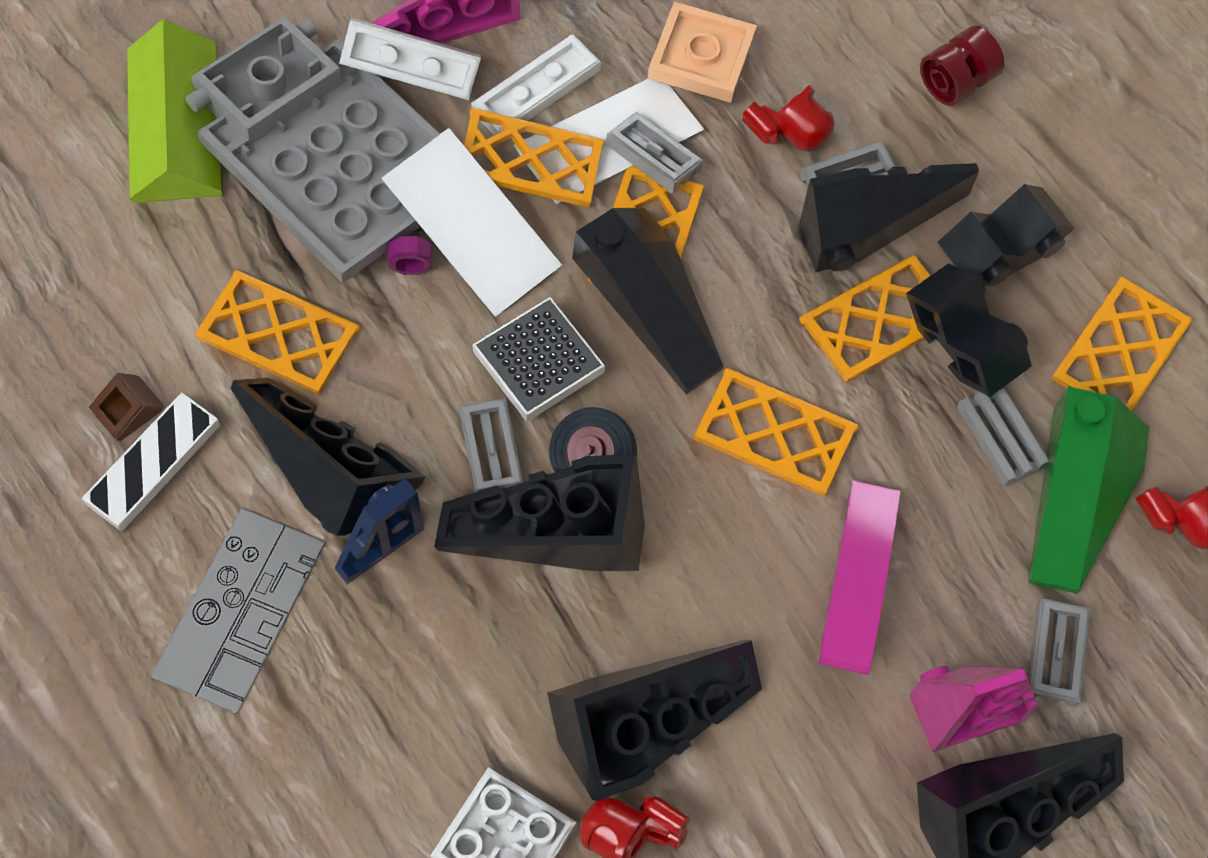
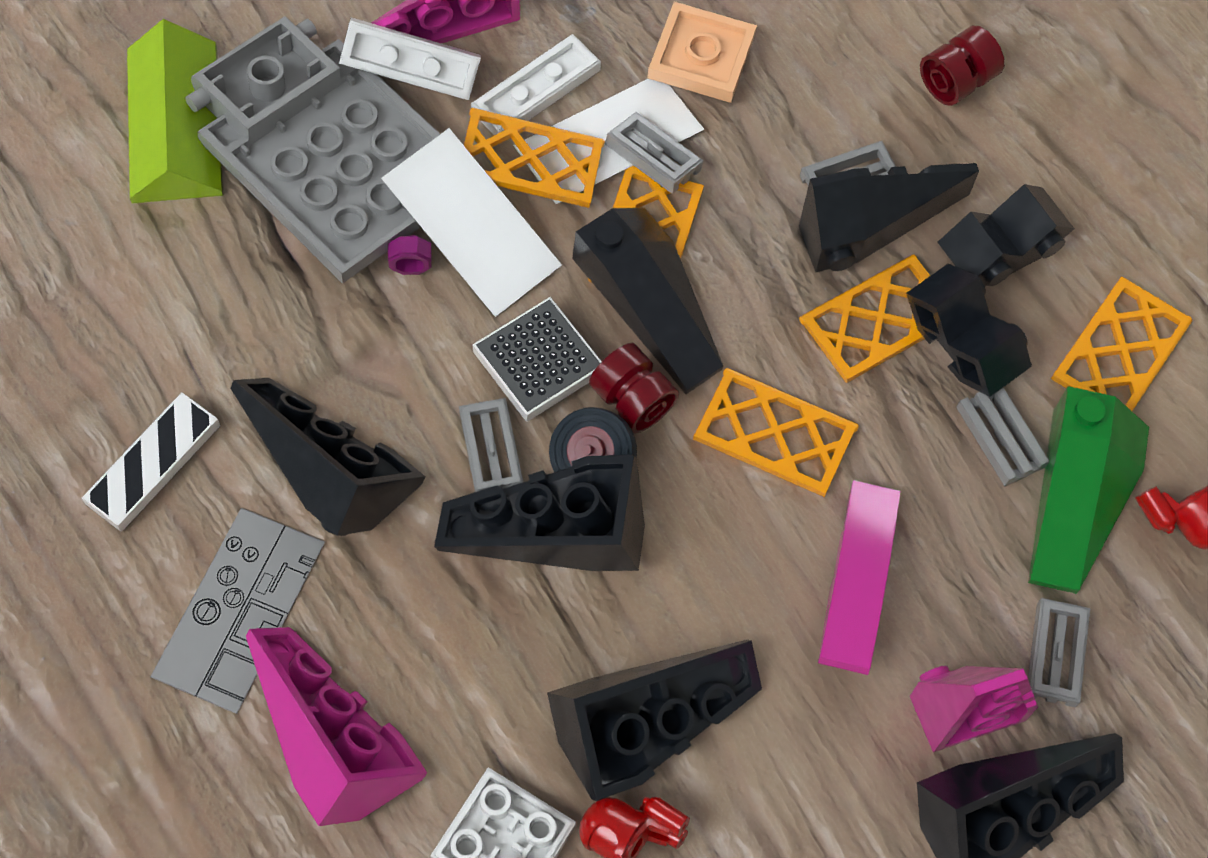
reddish brown slope [89,373,164,441] -> none
light orange window [194,270,361,395] -> none
dark blue wing [335,478,424,585] -> none
red piece [741,85,835,152] -> none
none -> dark pink wedge [246,627,427,826]
none -> dark red wheel [589,343,679,434]

